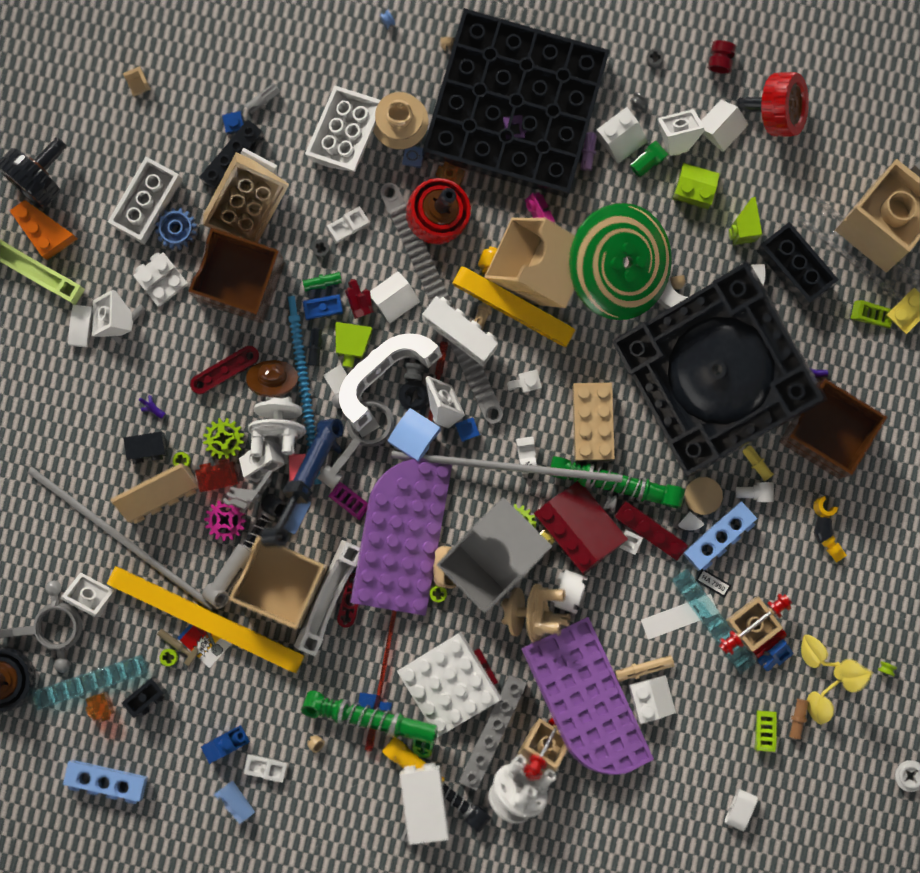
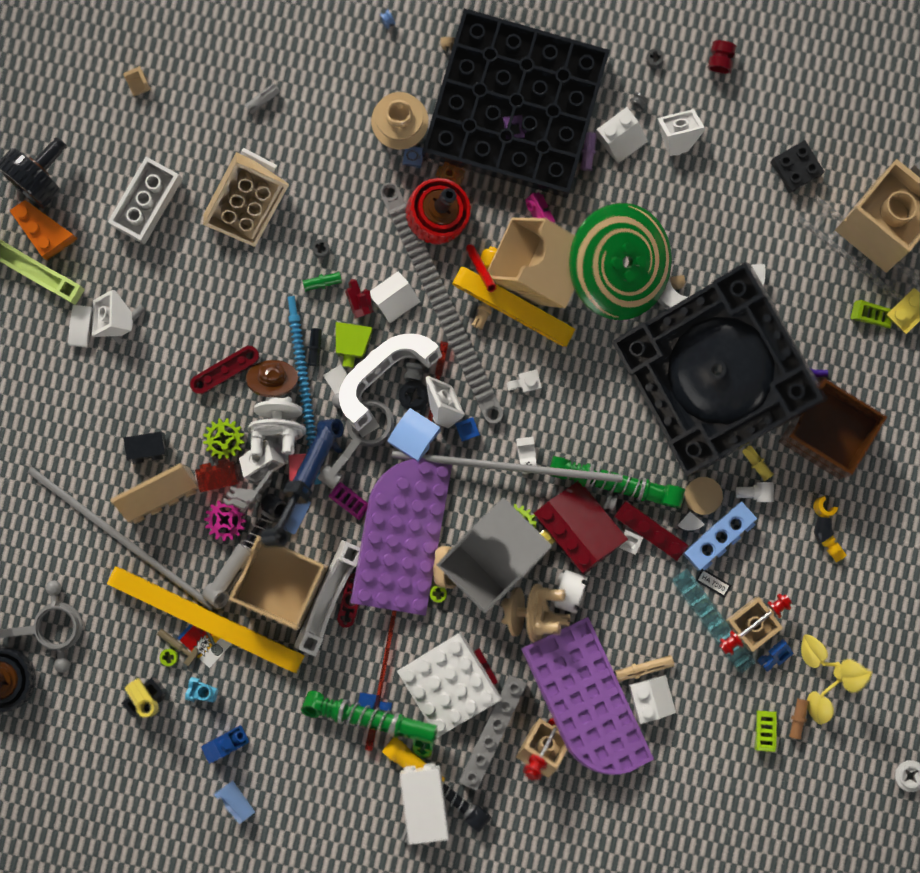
clear light blue tile [32,654,149,710] -> none
white slope [61,573,114,617] -> none
light blue brick [63,760,148,804] -> none
clear orange brick [85,691,115,723] -> none
white plate [133,252,188,307] -> none
dark purple bar [139,395,166,419] -> none
medium blue gear [155,208,198,250] -> none
lime bush [172,452,191,467] -> none
reddish brown piece [188,228,285,324] -> none
black brick [199,119,265,192] -> none
blue plate [222,111,244,135] -> none
white slope [243,754,287,783] -> none
blue plate [302,294,344,321] -> none
white slope [305,86,381,172] -> none
tan hinge [307,735,325,753] -> none
white slope [326,206,369,244] -> none
white brick [422,296,498,366] -> none
white piece [489,755,556,824] -> none
tan brick [572,383,615,462] -> none
green piece [630,140,669,178] -> none
white sticker [641,594,718,640] -> none
lime slope [672,163,720,210] -> none
white slope [701,100,749,152] -> none
white beam [725,789,758,831] -> none
lime slope [728,197,762,245] -> none
red wheel [736,72,809,137] -> none
red axle [753,629,787,658] -> none
black brick [756,222,839,308] -> none
lime bush [878,661,898,677] -> none
none -> light yellow piece [125,678,159,717]
none -> medium azure plate [185,677,218,702]
none -> red piece [466,244,497,292]
none -> black brick [770,140,824,194]

